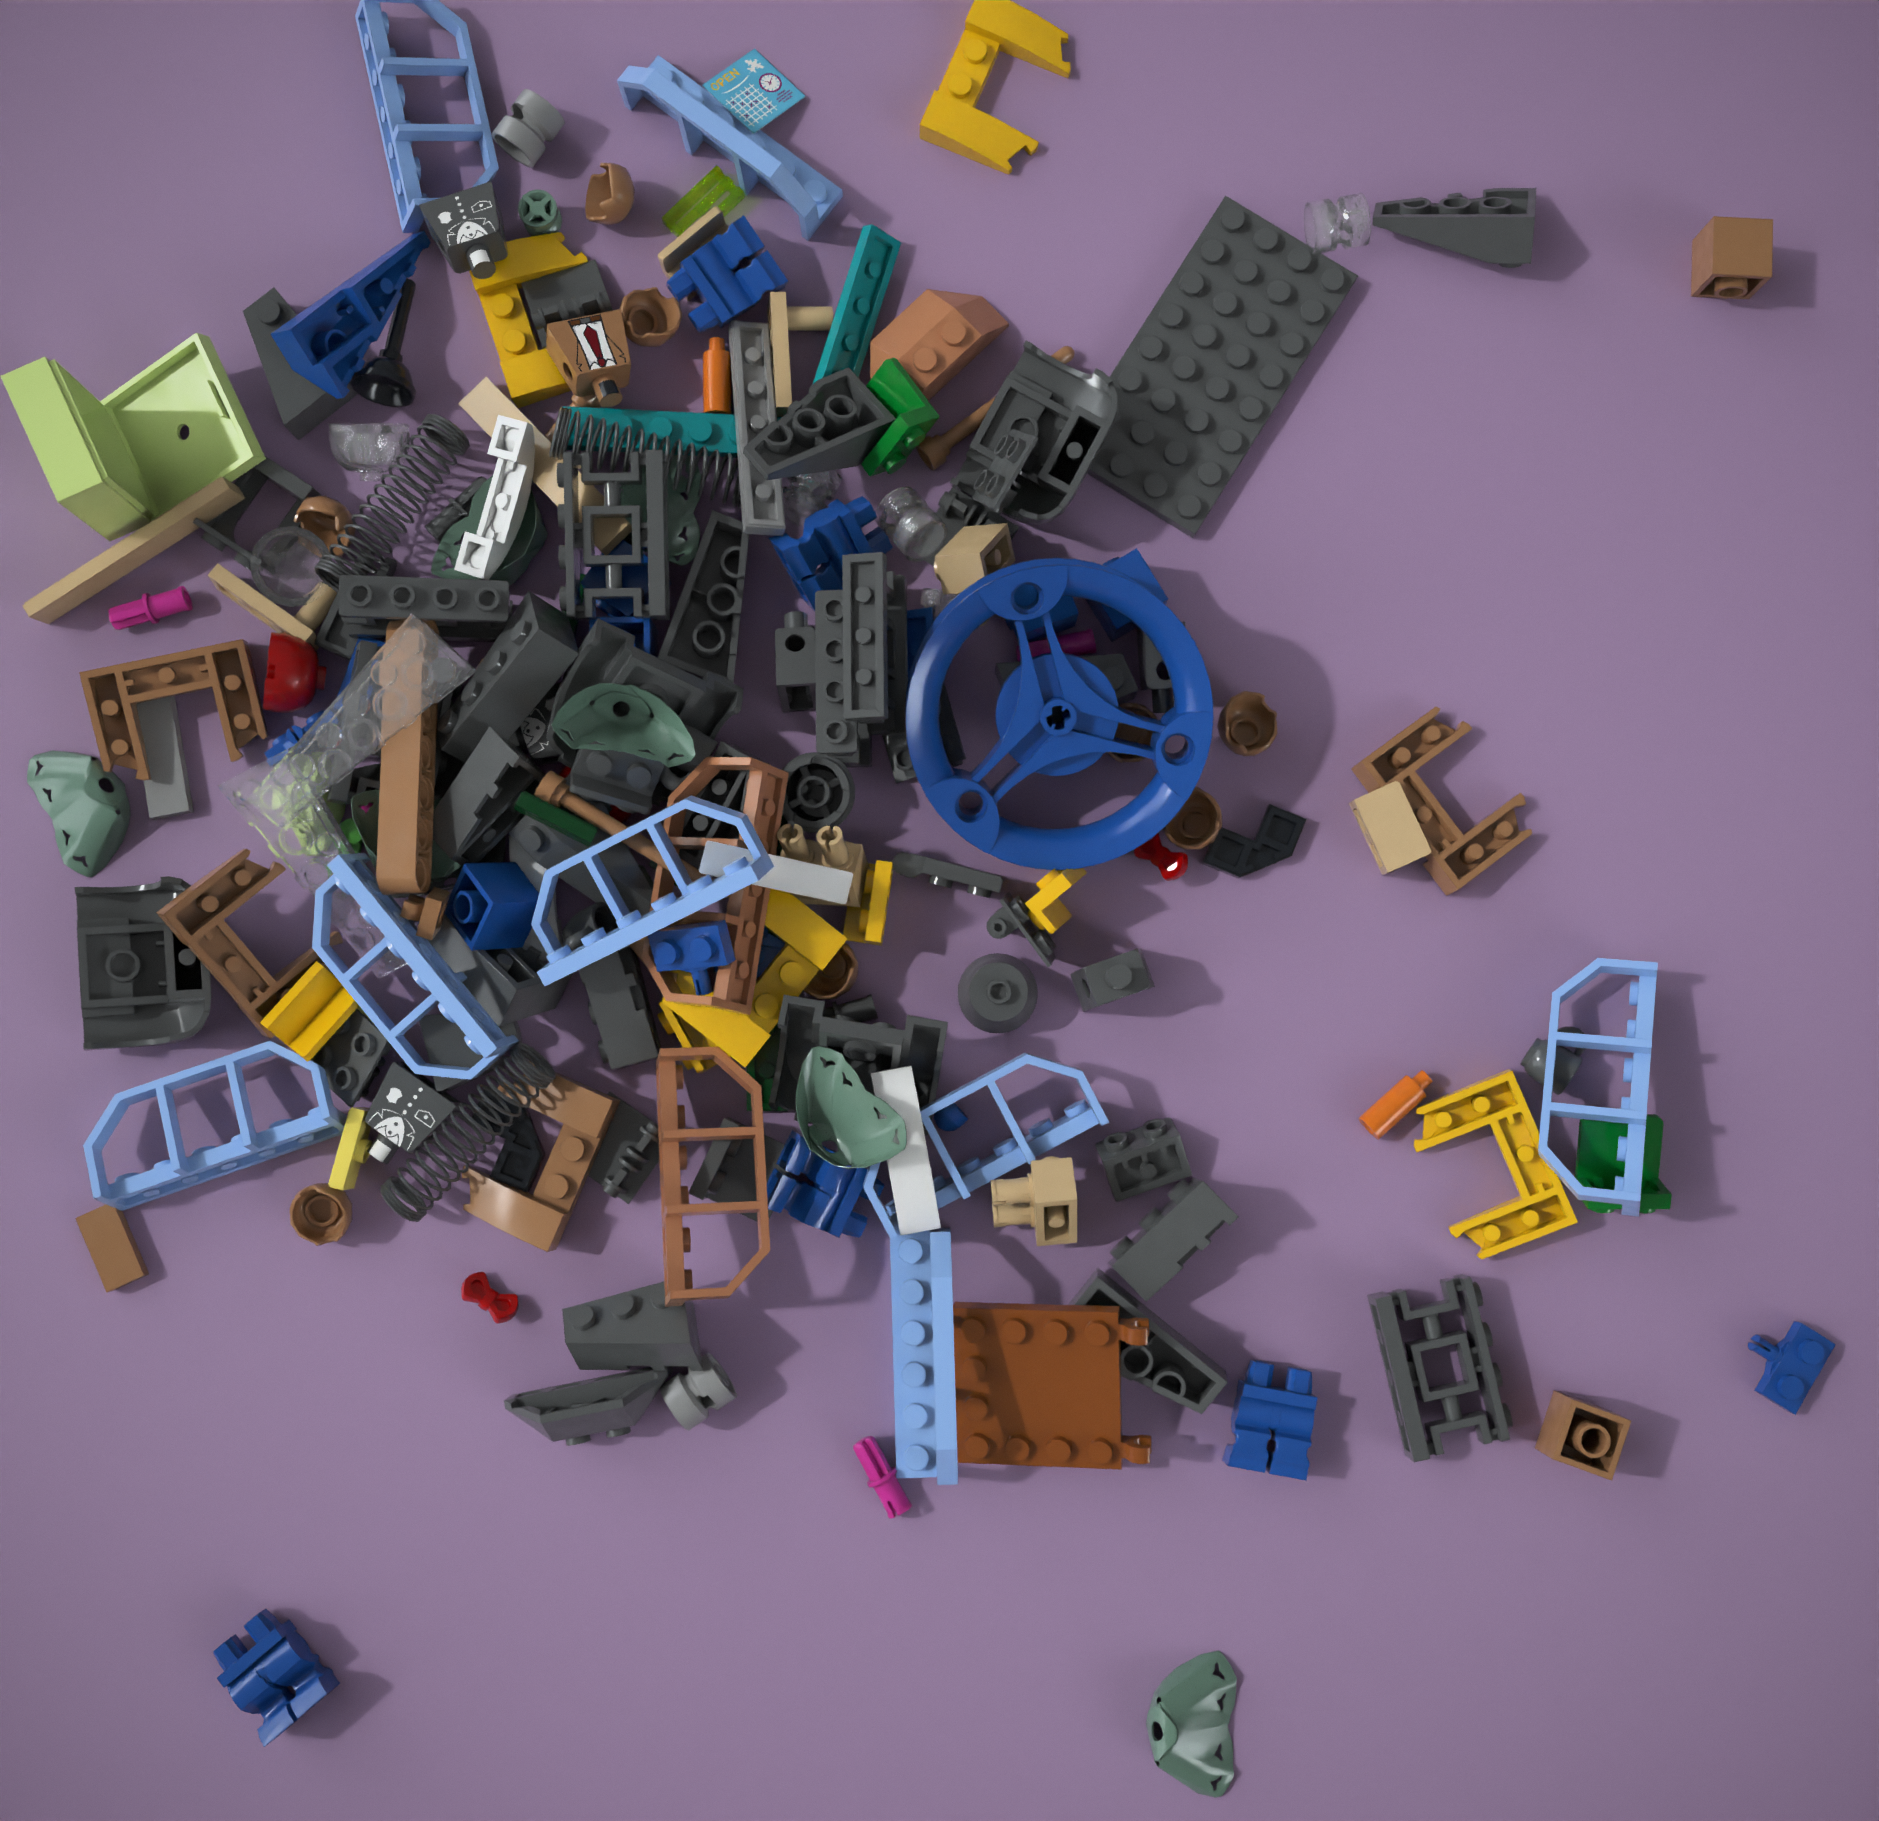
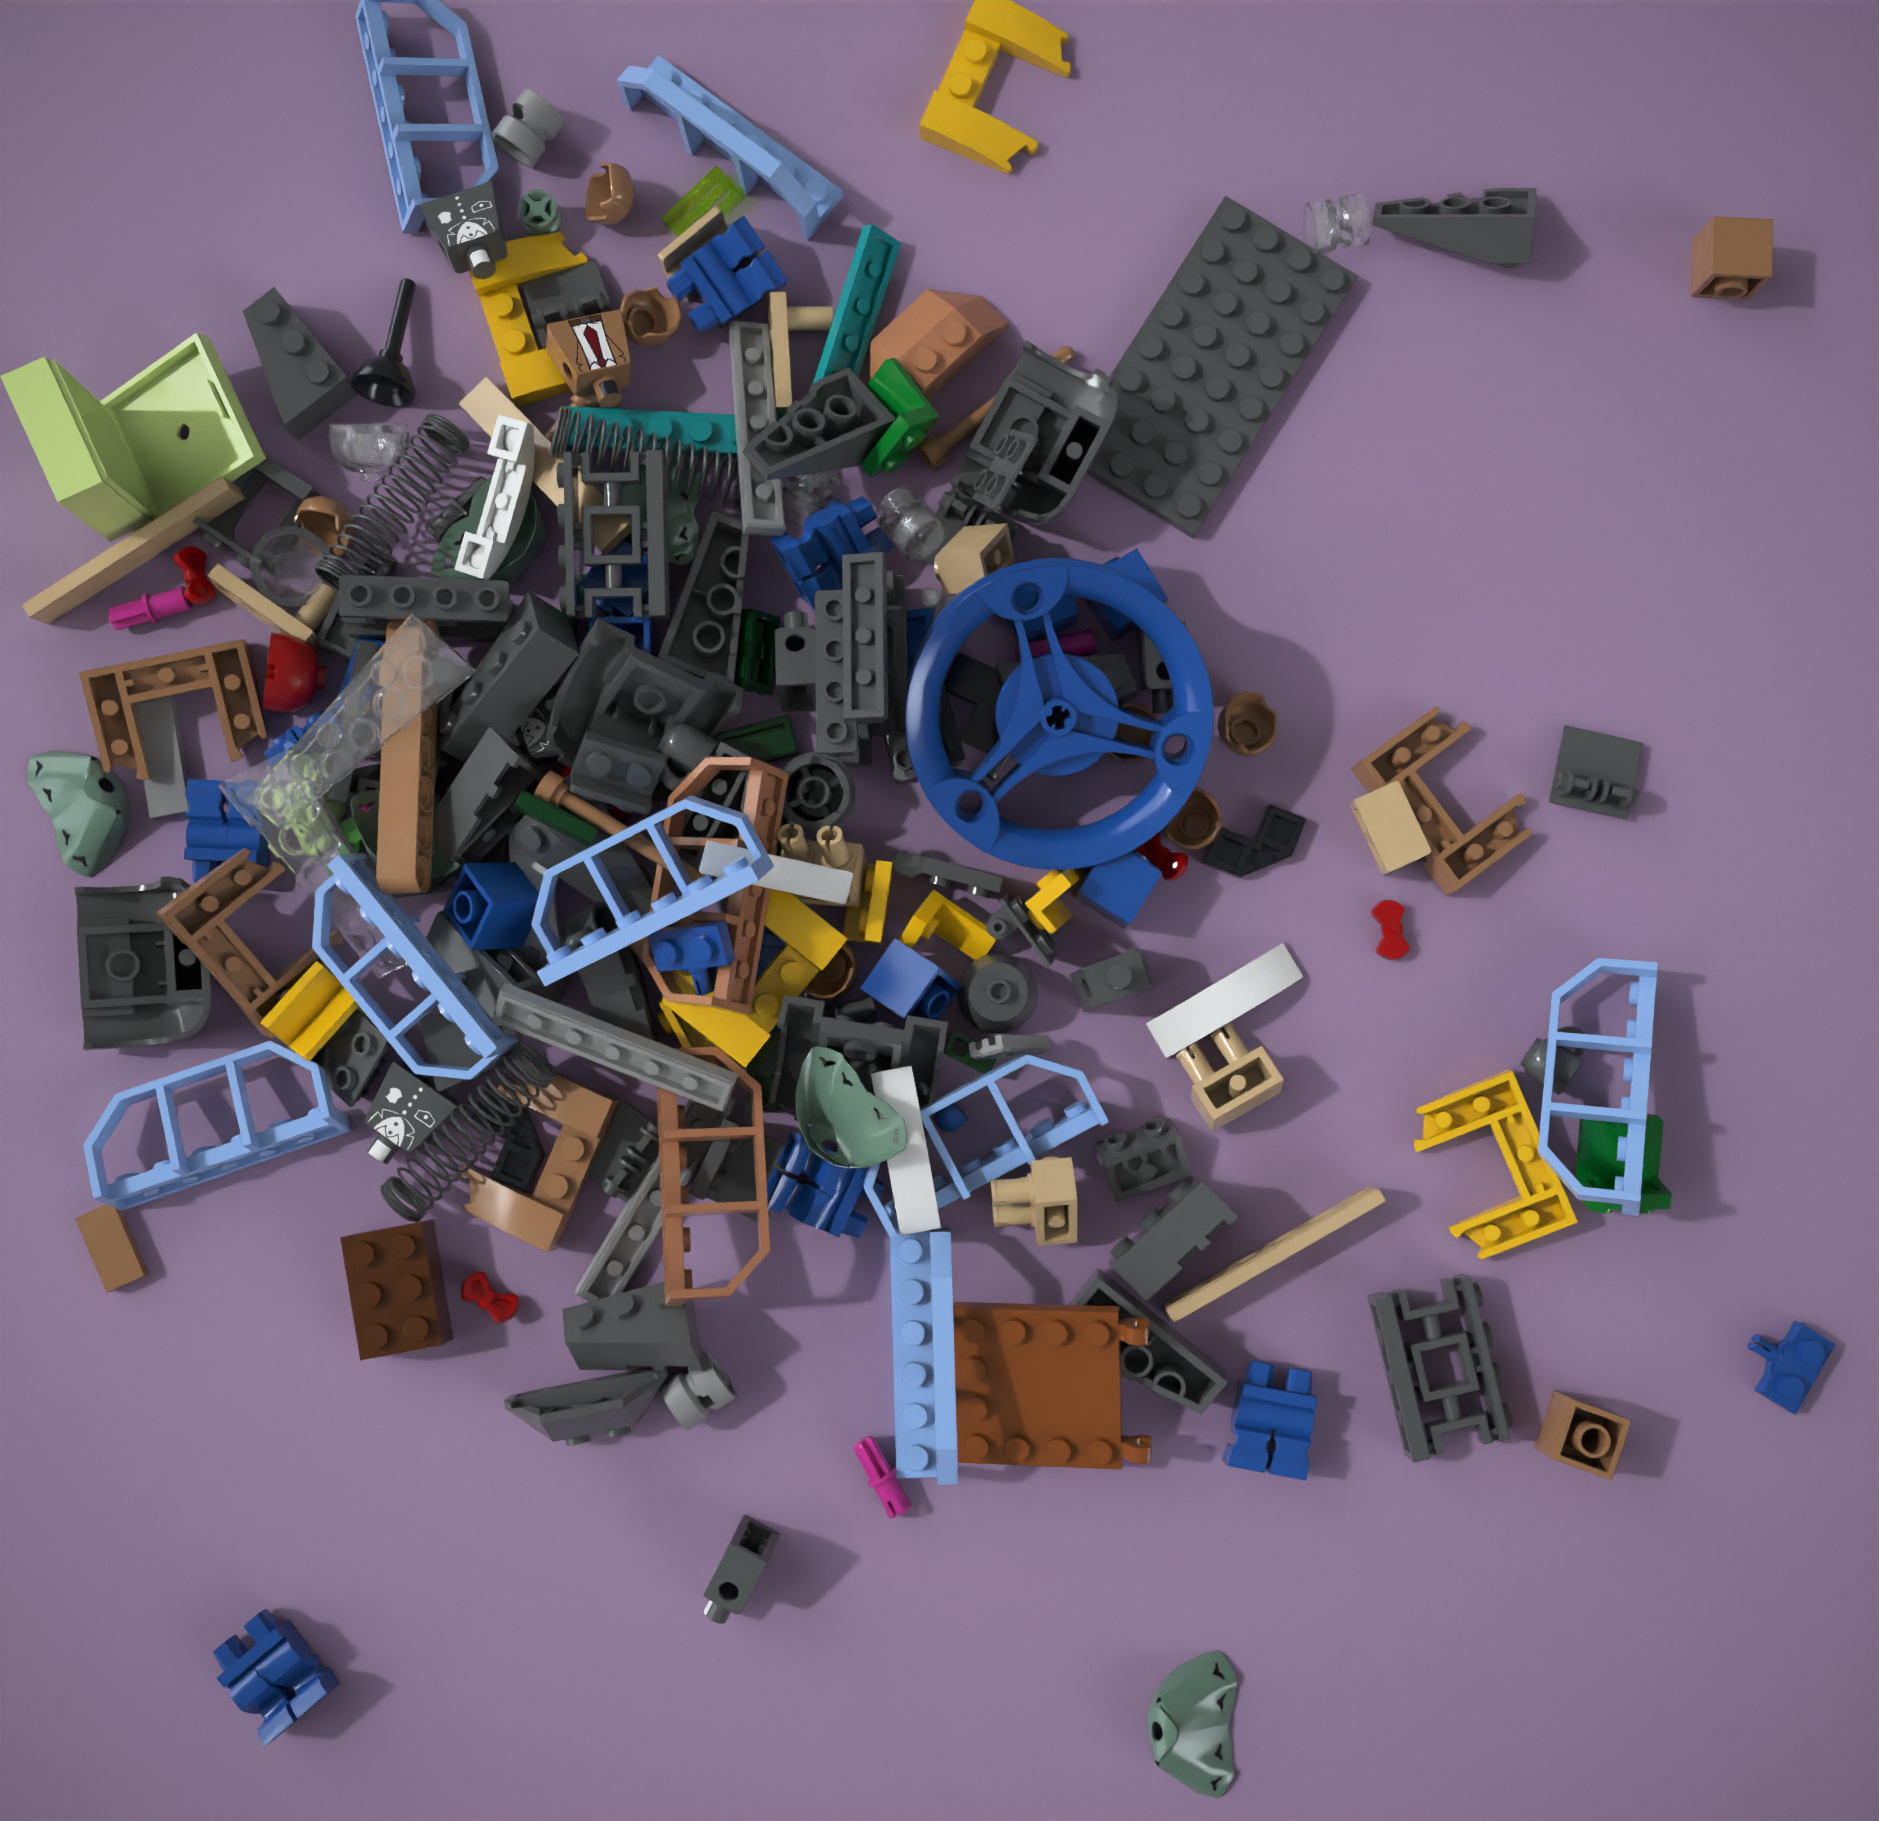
blue wedge [270,231,431,399] -> none
medium nougat hair [289,1183,353,1246] -> none
light yellow plate [328,1107,372,1191] -> none
medium nougat tile [400,887,451,940] -> none
sand green piece [552,683,696,768] -> none
medium azure sticker [702,48,806,134] -> none
orange cylinder [703,337,732,414] -> none
orange cylinder [1358,1070,1433,1140] -> none
none -> red piece [173,546,217,605]
none -> blue hips [184,779,278,883]
none -> reddish brown brick [340,1219,453,1361]
none -> light grey tile [492,983,739,1112]
none -> light grey tile [574,1098,737,1301]
none -> dark grey torso [703,1515,780,1624]
none -> dark green tile [715,714,800,763]
none -> dark green tile [734,608,780,696]
none -> blue head [860,939,962,1021]
none -> yellow bracket [898,889,997,960]
none -> dark green piece [943,1031,997,1074]
none -> black tile [944,652,1001,754]
none -> light grey tile [969,1034,1051,1059]
none -> dark grey piece [986,753,1012,782]
none -> blue head [1075,850,1162,929]
none -> white slope [1146,943,1303,1058]
none -> tan tile [1162,1186,1386,1323]
none -> tan brick [1176,1023,1284,1132]
none -> red piece [1371,900,1410,960]
none -> dark grey hinge [1549,725,1643,820]

